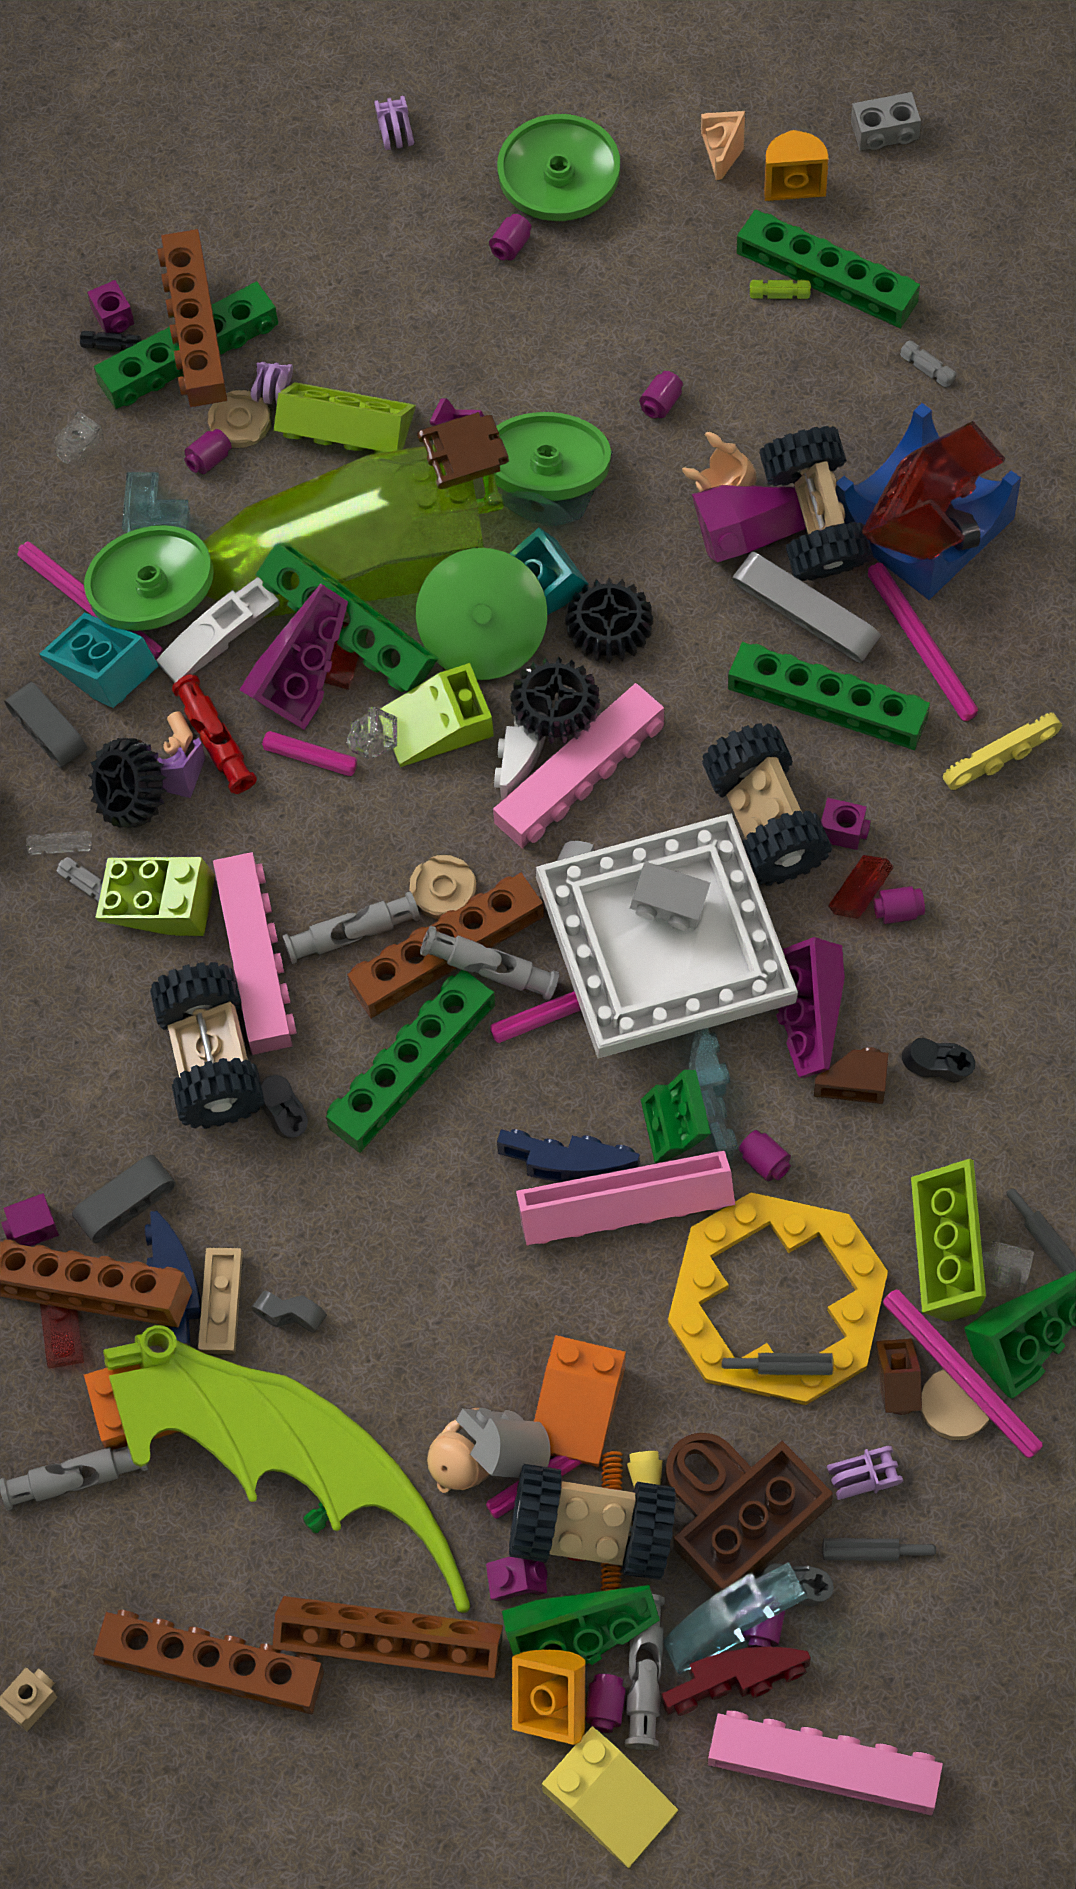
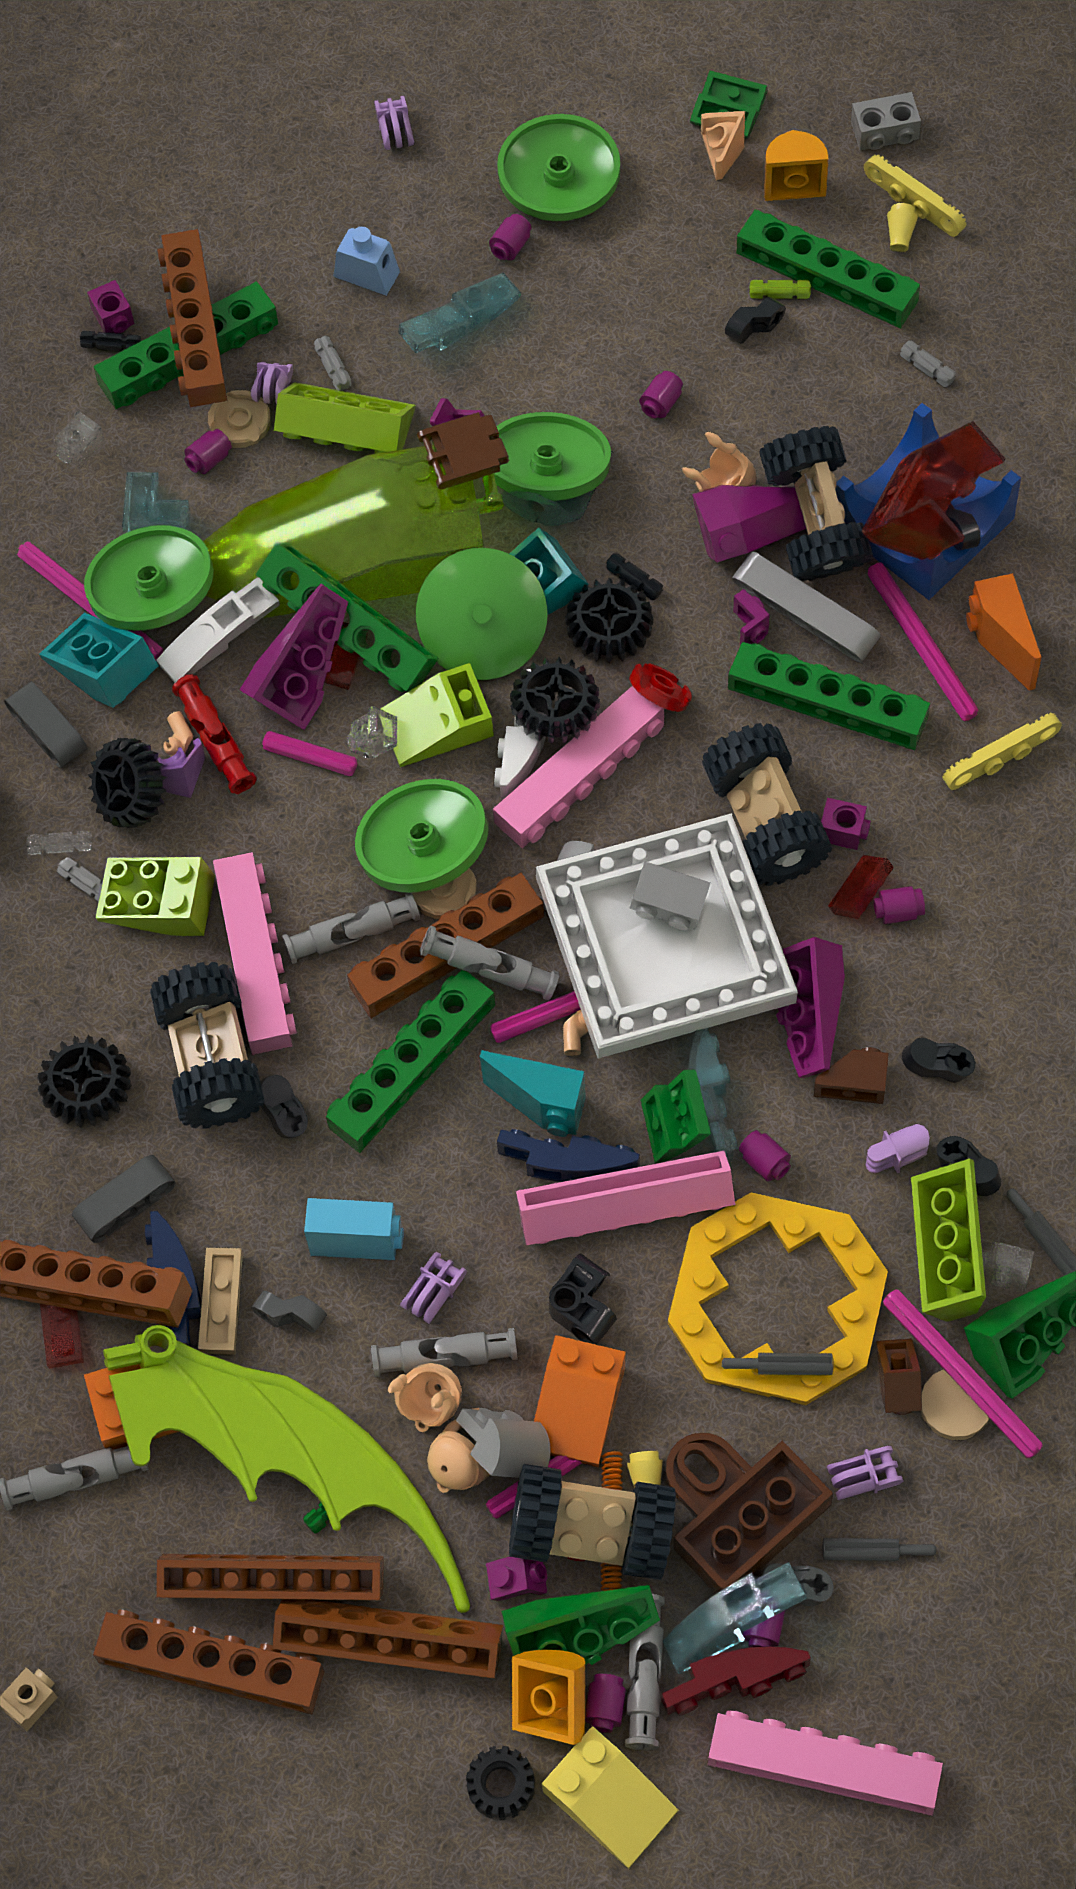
magenta brick [1,1193,60,1246] -> none
none -> black gear [37,1035,132,1128]
none -> dark orange brick [157,1554,384,1600]
none -> medium azure brick [304,1198,404,1260]
none -> light grey axle [314,336,352,391]
none -> light blue torso [334,227,400,296]
none -> bright green dish [355,779,488,893]
none -> light grey piece [371,1328,518,1377]
none -> light nougat hair [388,1363,462,1432]
none -> clear light blue slope [398,272,521,353]
none -> lavender arm [400,1252,467,1324]
none -> black tyre [466,1746,535,1820]
none -> teal slope [480,1050,586,1137]
none -> black piece [549,1253,617,1345]
none -> light nougat arm [563,1010,588,1056]
none -> black axle [606,553,663,600]
none -> red plate [629,663,692,712]
none -> green slope [690,70,768,139]
none -> black piece [725,296,786,344]
none -> magenta bracket [733,589,770,645]
none -> light yellow plate [864,154,967,237]
none -> lavender arm [866,1124,930,1173]
none -> light yellow cone [887,203,918,252]
none -> black piece [936,1136,1002,1196]
none -> orange slope [966,573,1041,691]

